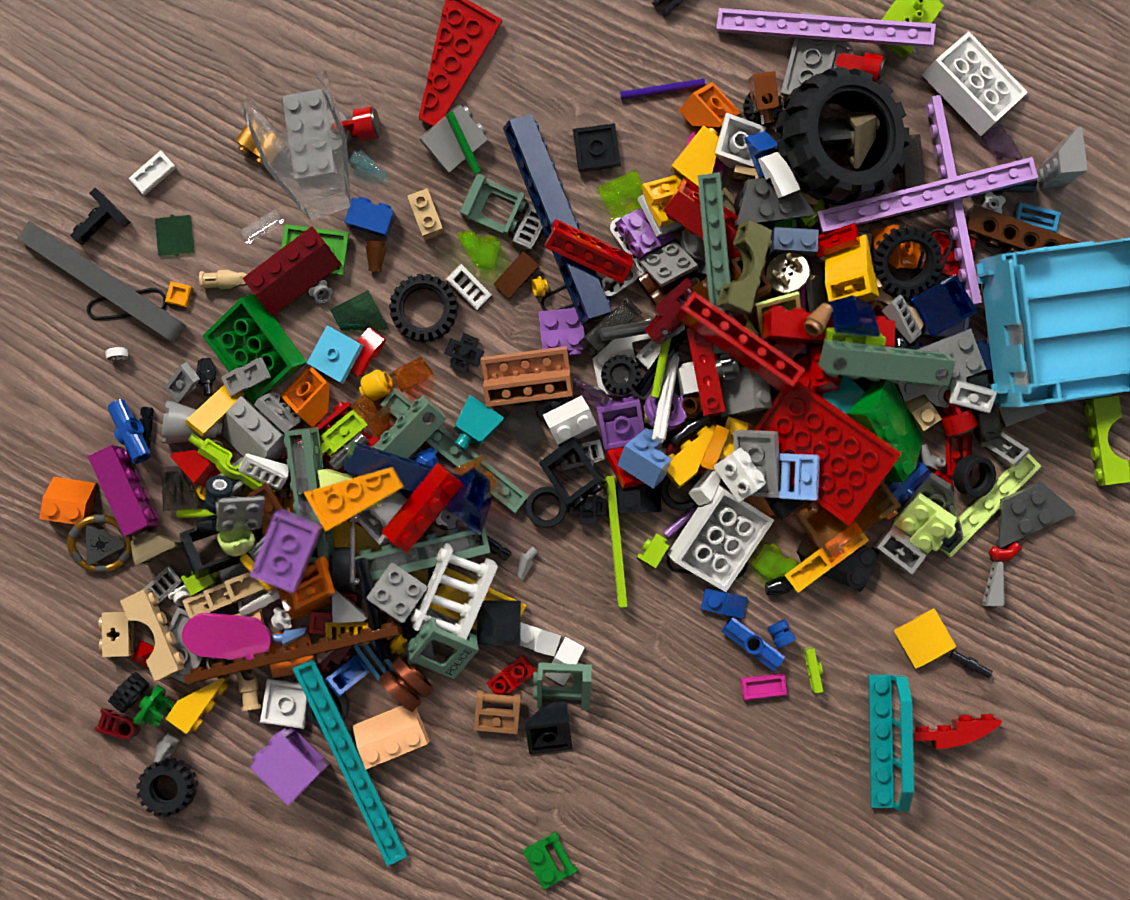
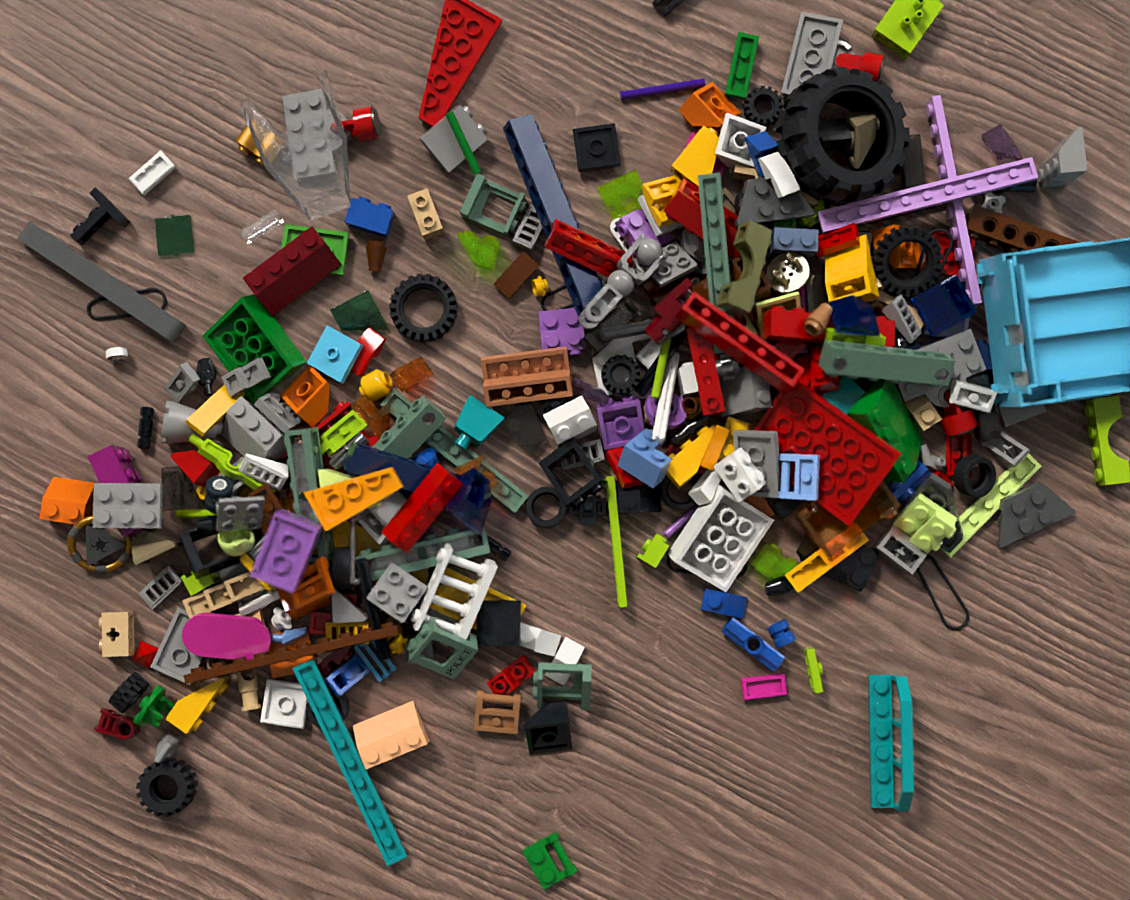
blue piece [108,399,151,464] -> none
tan arch [120,589,185,681] -> none
light orange tile [165,281,193,308] -> none
white plate [168,585,192,606] -> none
tan piece [199,270,247,291] -> none
medium lavender container [250,727,330,805] -> none
light grey plate [308,280,333,304] -> none
clear light blue cone [348,149,388,180] -> none
copper wheel [378,656,434,712] -> none
white plate [436,505,461,529] -> none
black piece [444,333,485,373] -> none
white slope [445,264,492,310] -> none
light grey bar [517,547,538,581] -> none
lavender plate [716,8,936,48] -> none
dark orange torso [748,71,779,124] -> none
yellow slope [894,608,956,669] -> none
red slope [913,714,1002,749] -> none
white slope [922,32,1028,136] -> none
black bar [949,650,993,679] -> none
light grey slope [982,562,1004,606] -> none
red arm [989,542,1022,562] -> none
dark azure tile [1014,202,1061,233] -> none
none -> light grey plate [93,483,163,528]
none -> light grey piece [579,233,668,330]
none -> green plate [724,32,759,100]
none -> black piece [917,555,969,630]

